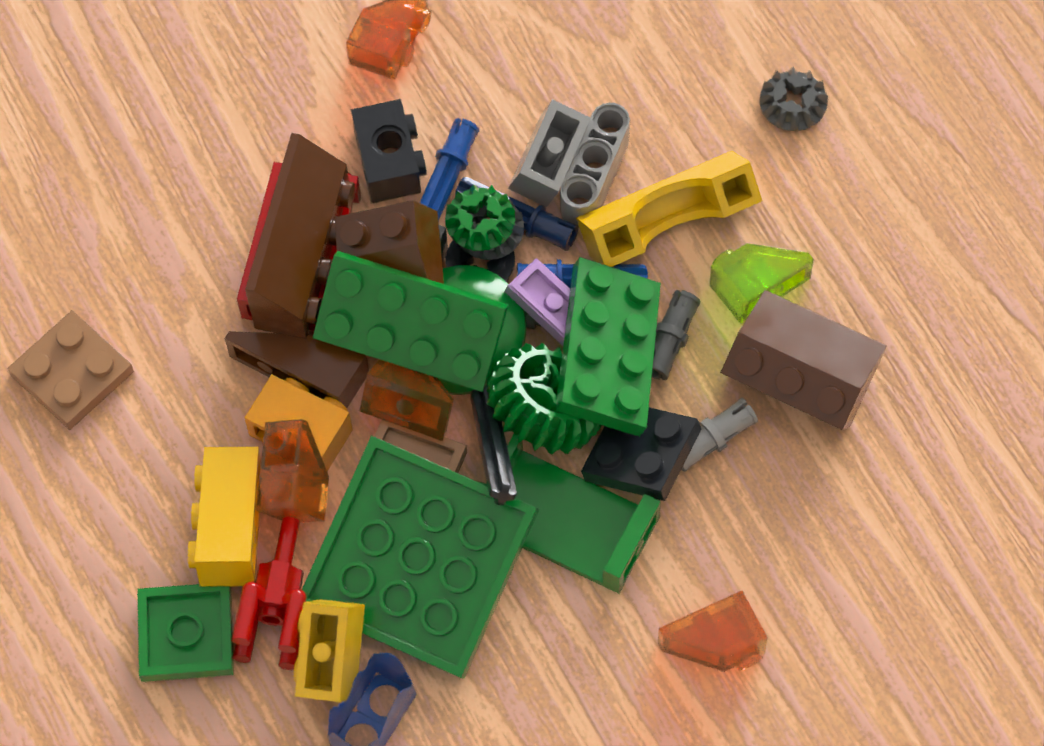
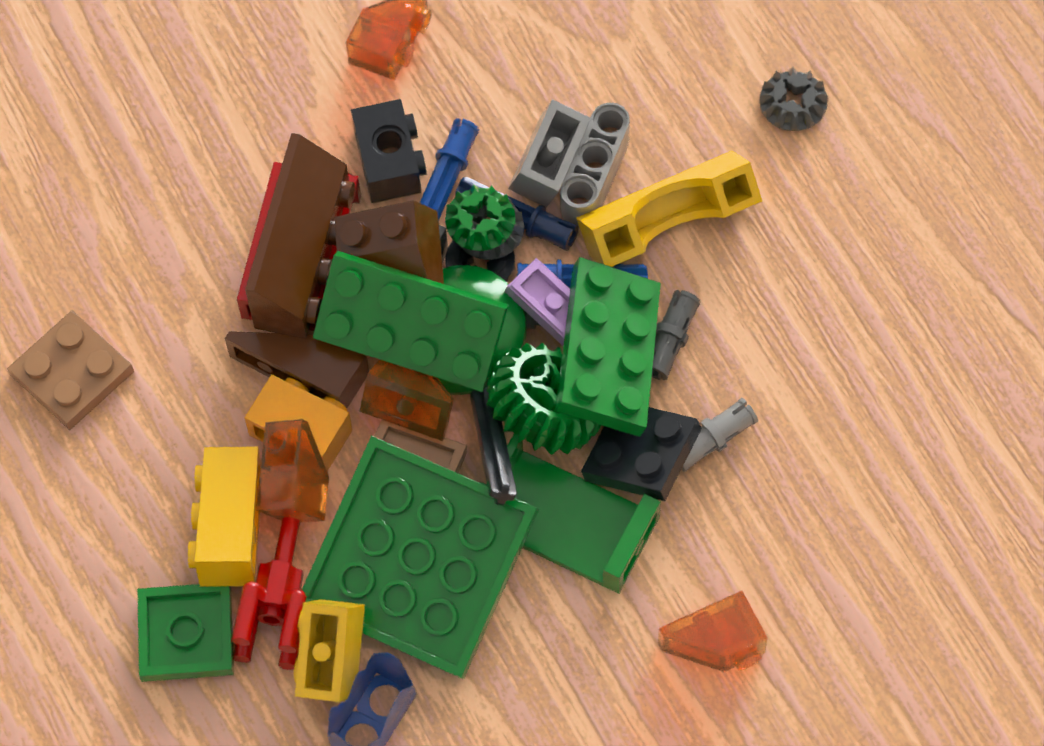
clear neon green slope [709,243,814,324] -> none
reddish brown slope [720,290,887,430] -> none

